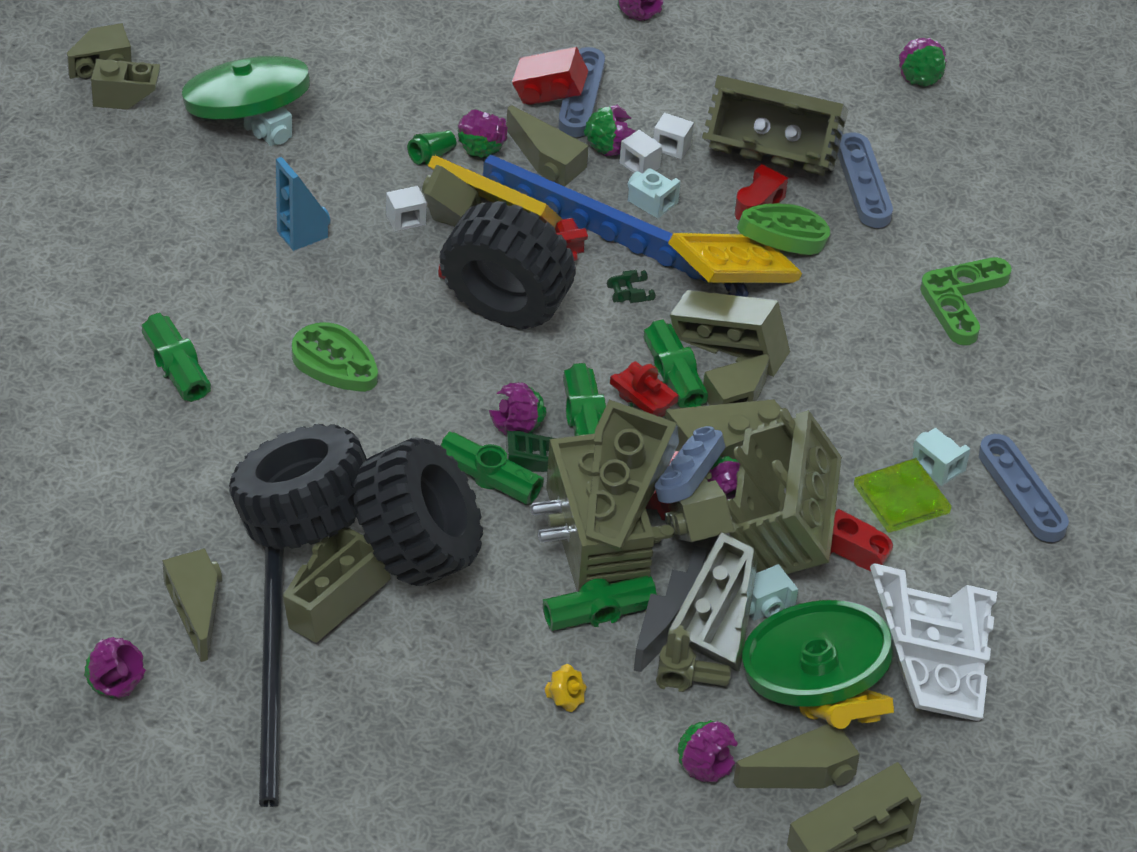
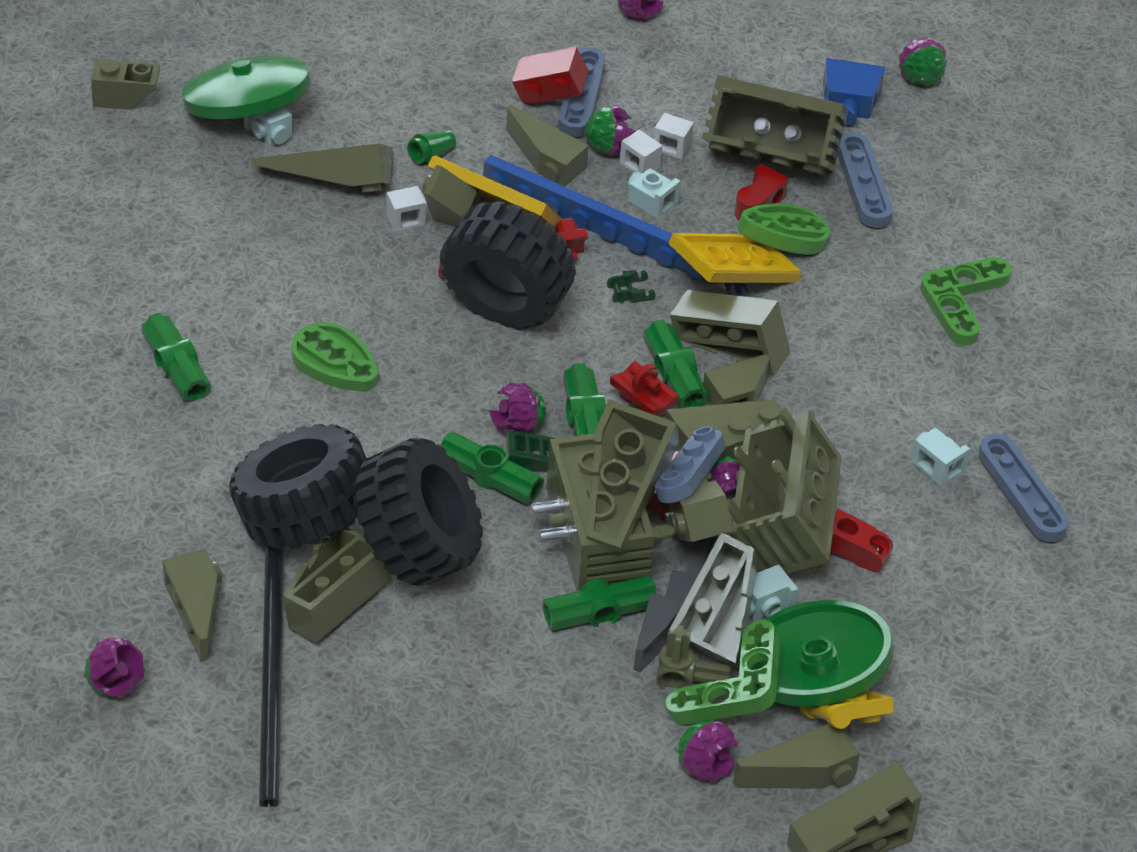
olive slope [67,23,132,79] -> none
dark azure slope [276,157,330,251] -> none
magenta piece [457,109,508,158] -> none
yellow piece [545,664,587,712] -> none
clear neon green plate [854,458,951,533] -> none
white wedge [870,563,997,721] -> none
none -> olive wedge [252,143,393,193]
none -> bright green beam [665,620,780,725]
none -> blue torso [823,58,885,125]

